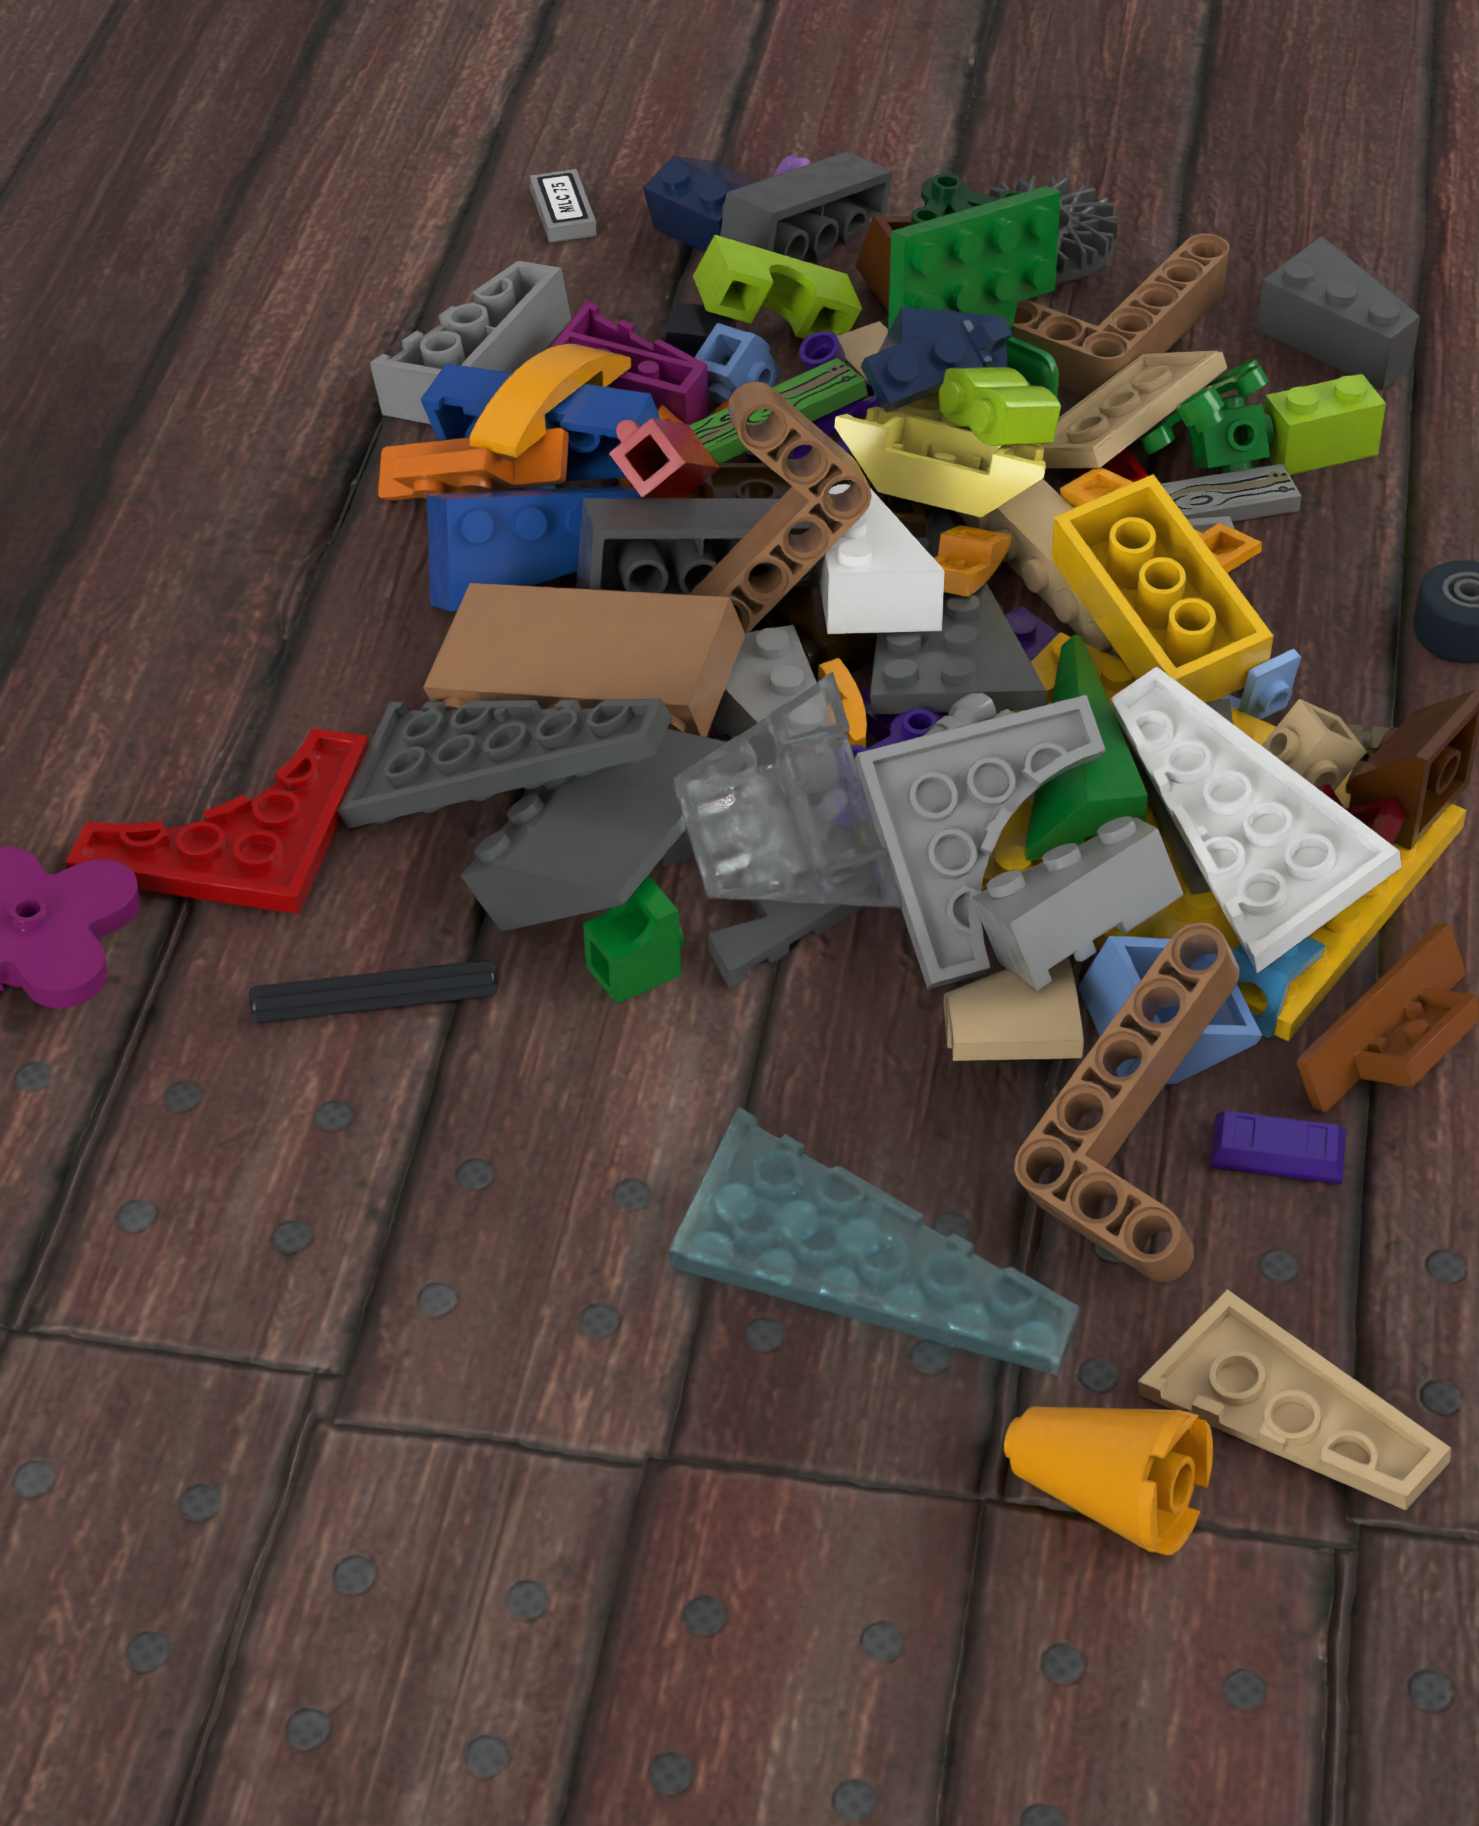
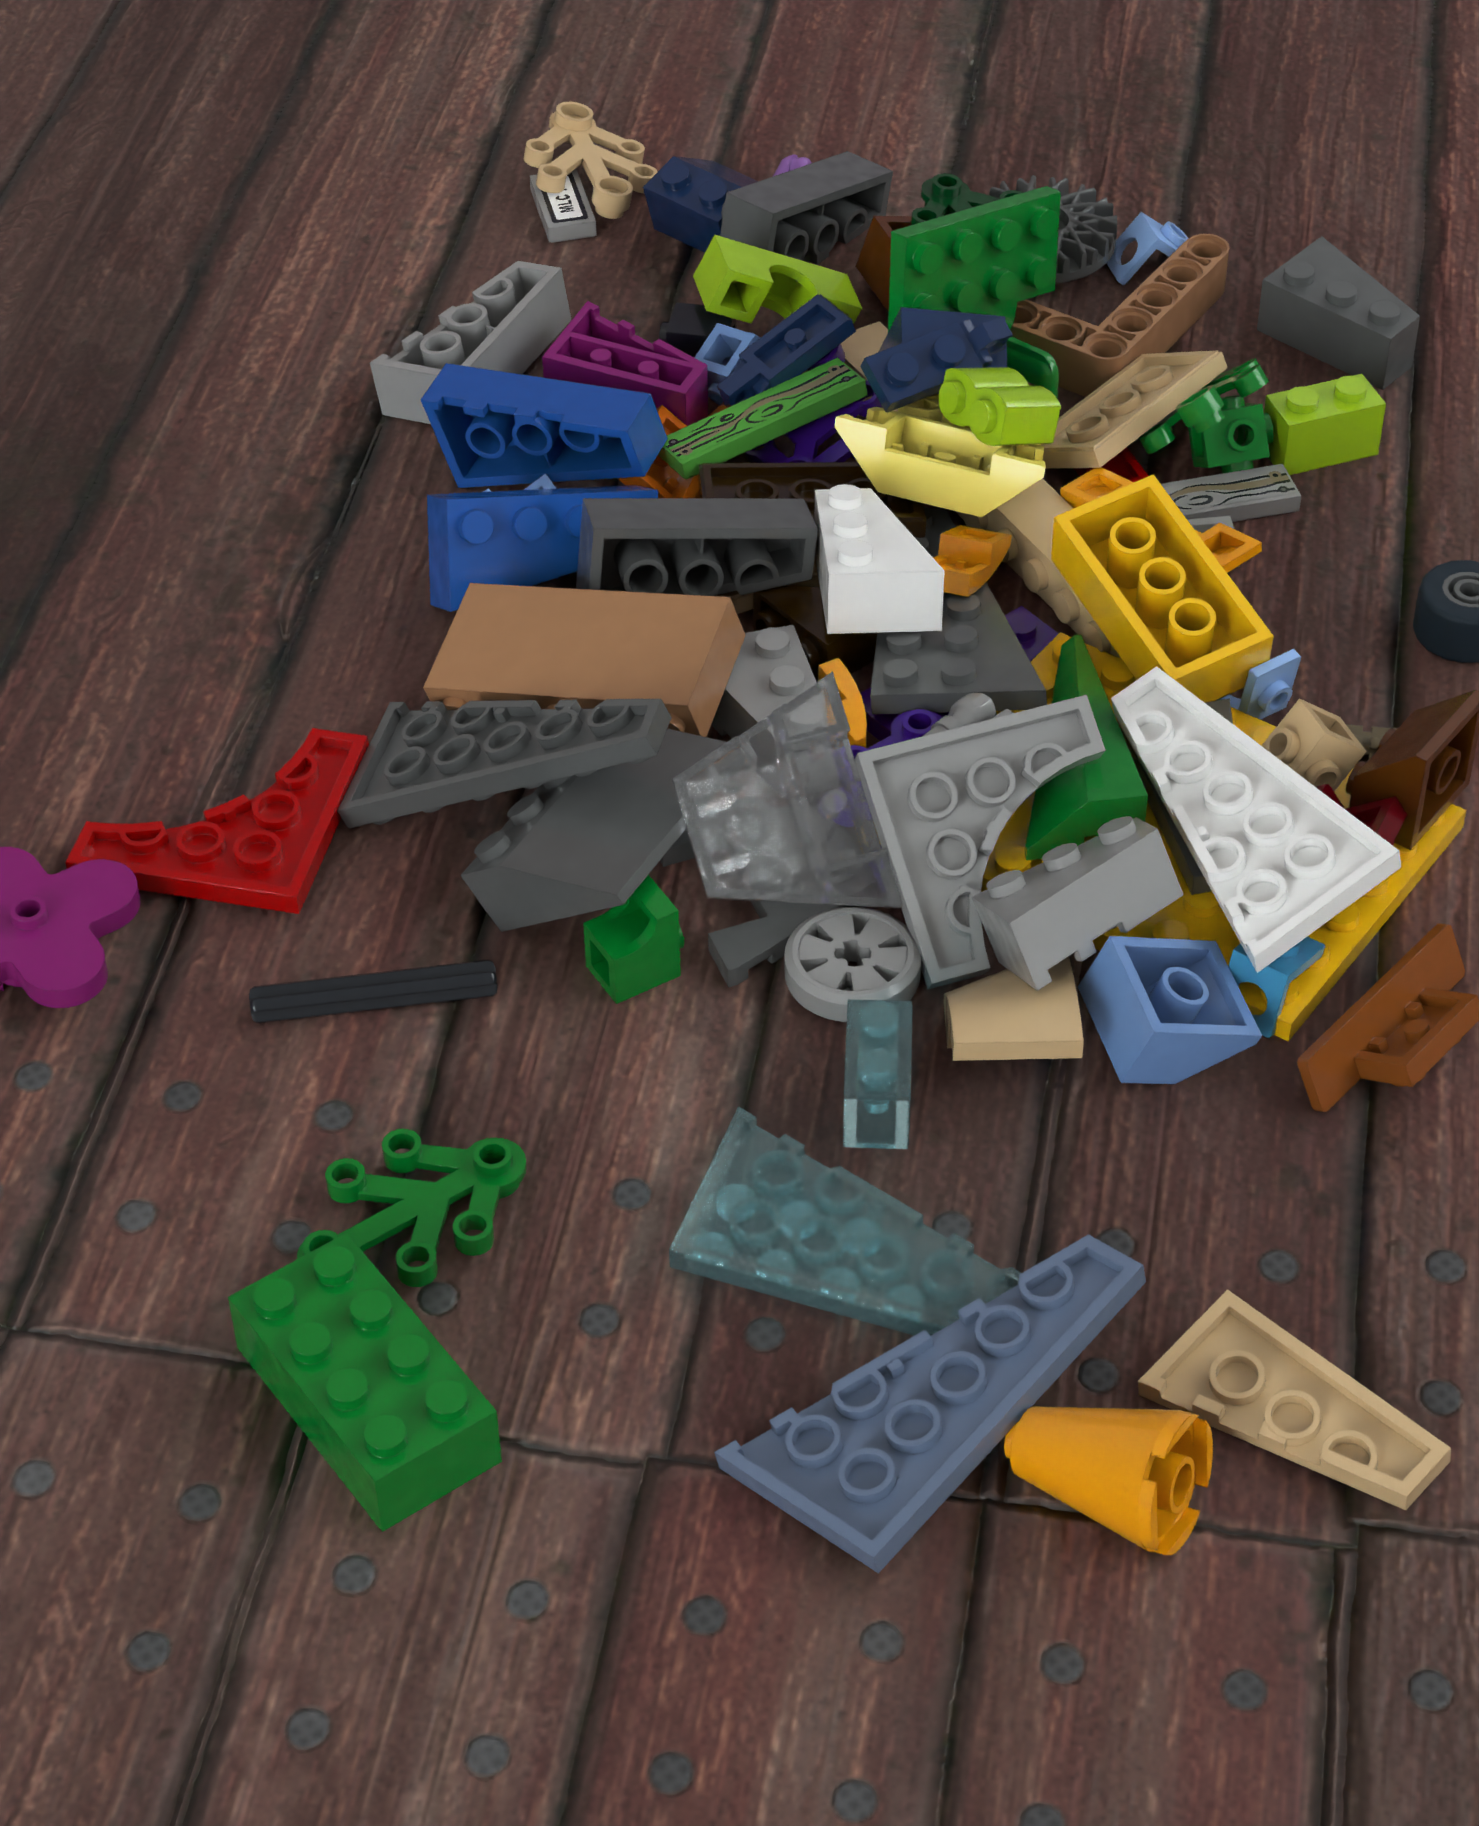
orange bracket [378,428,569,501] -> none
light orange slope [469,344,631,458] -> none
red brick [609,418,720,498] -> none
medium nougat beam [688,381,872,633] -> none
medium nougat beam [1014,922,1239,1282] -> none
dark purple tile [1210,1111,1346,1184] -> none
none -> green brick [228,1233,502,1532]
none -> green plant [297,1129,527,1287]
none -> tan plant [524,102,658,219]
none -> sand blue wing [714,1234,1146,1574]
none -> dark blue hinge [717,294,856,407]
none -> light grey wheel [784,907,921,1022]
none -> clear light blue brick [843,999,913,1149]
none -> light blue bracket [1107,212,1189,285]

